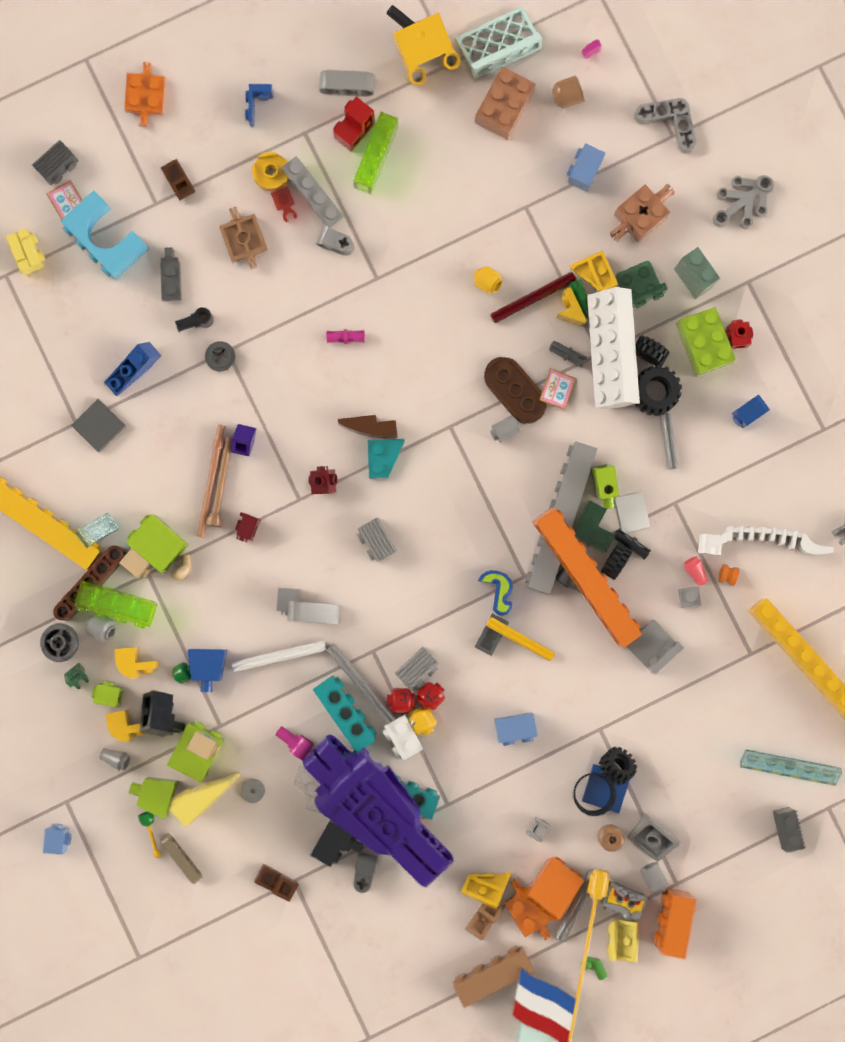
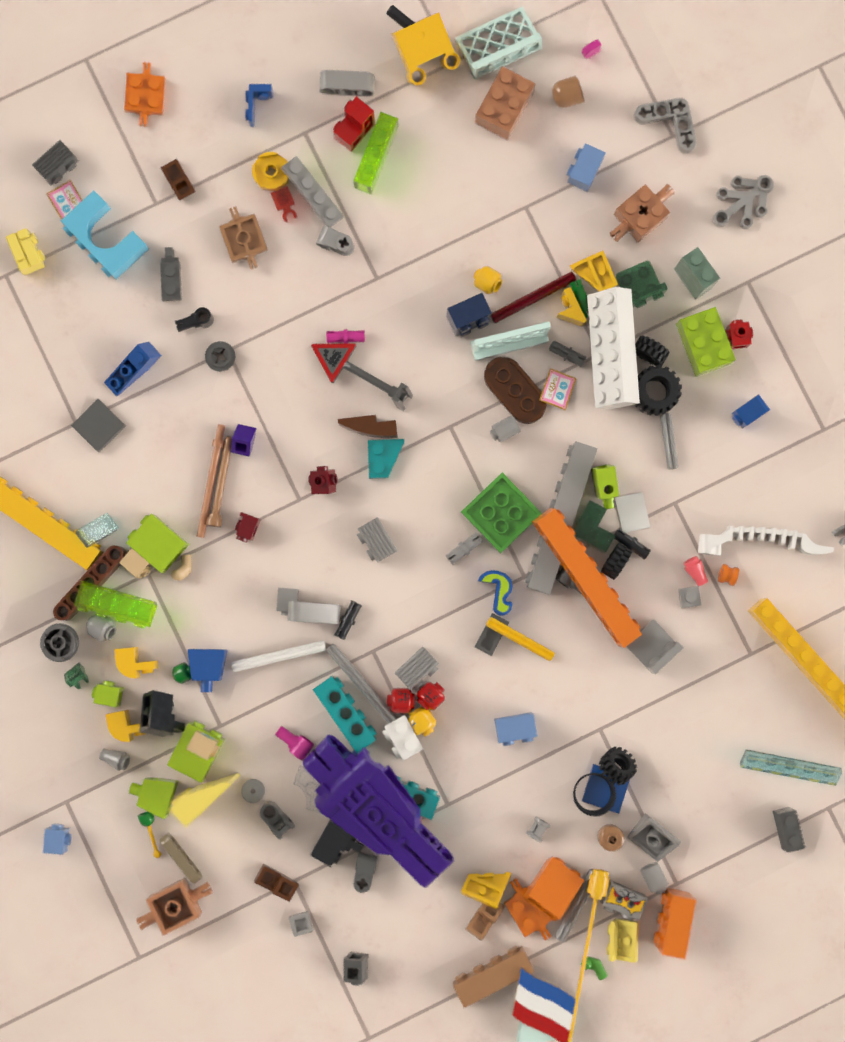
none -> nougat brick [136,878,213,936]
none -> dark grey piece [260,801,295,840]
none -> light grey plate [289,911,313,937]
none -> dark grey piece [311,343,413,412]
none -> black pin [334,600,362,640]
none -> dark grey brick [343,952,369,986]
none -> light grey pin [445,532,483,565]
none -> dark blue brick [446,293,492,337]
none -> bright green plate [461,472,542,554]
none -> light aqua fence [470,322,551,361]

